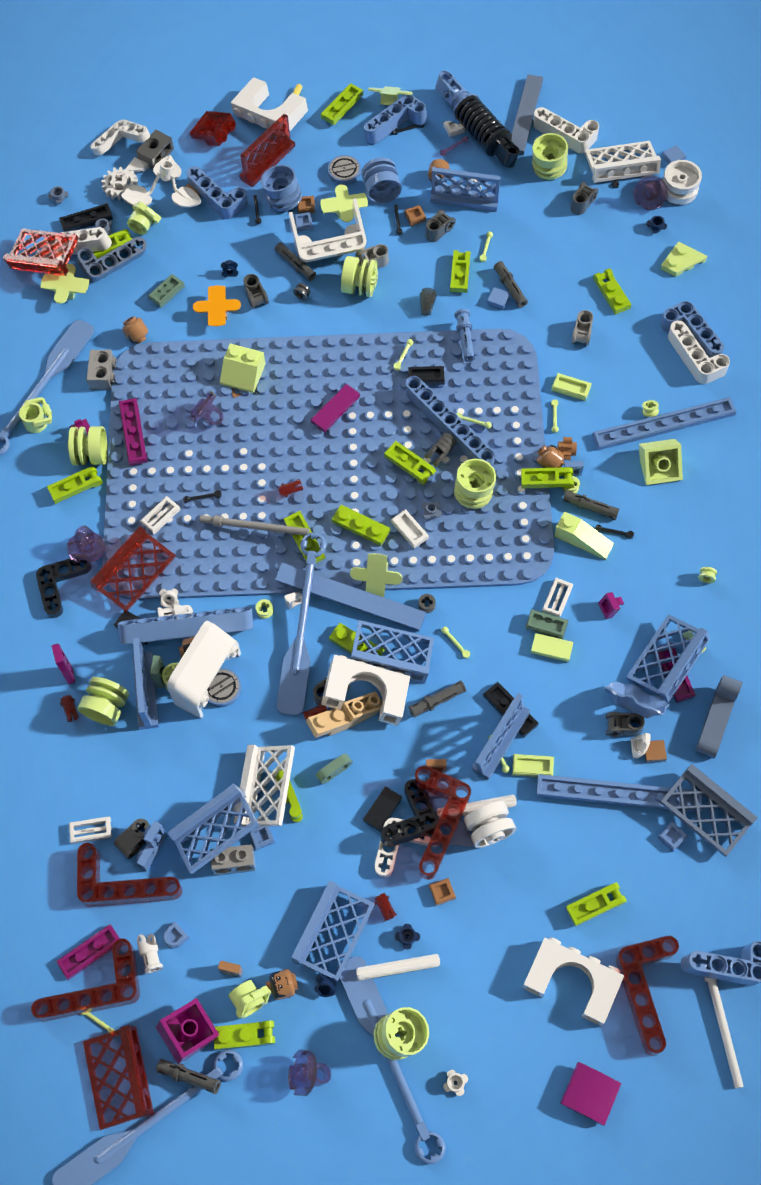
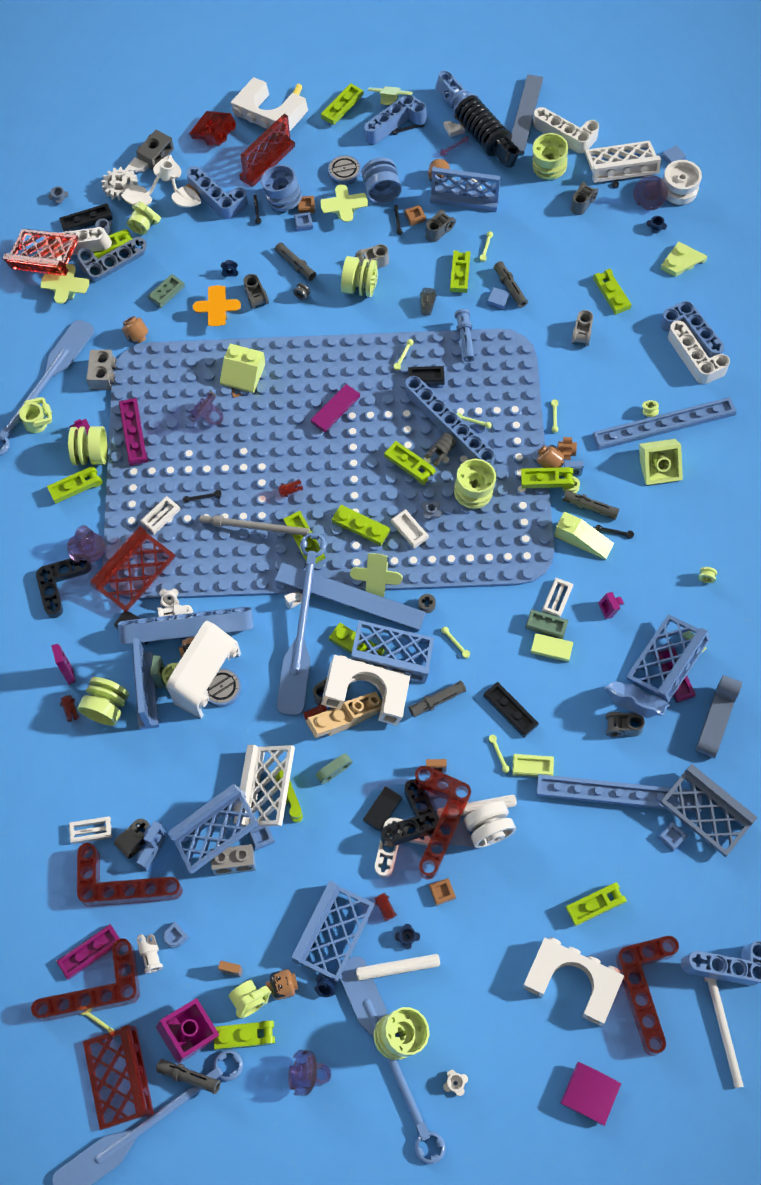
white beam [90,120,150,156] -> none
yellowish green bush [256,599,274,619] -> none
white windscreen [289,198,367,262] -> none
medium blue fence [472,693,530,779] -> none
yellowish green tile [551,373,592,401] -> none
white tile [630,733,650,759] -> none
medium nougat tile [645,740,667,763] -> none

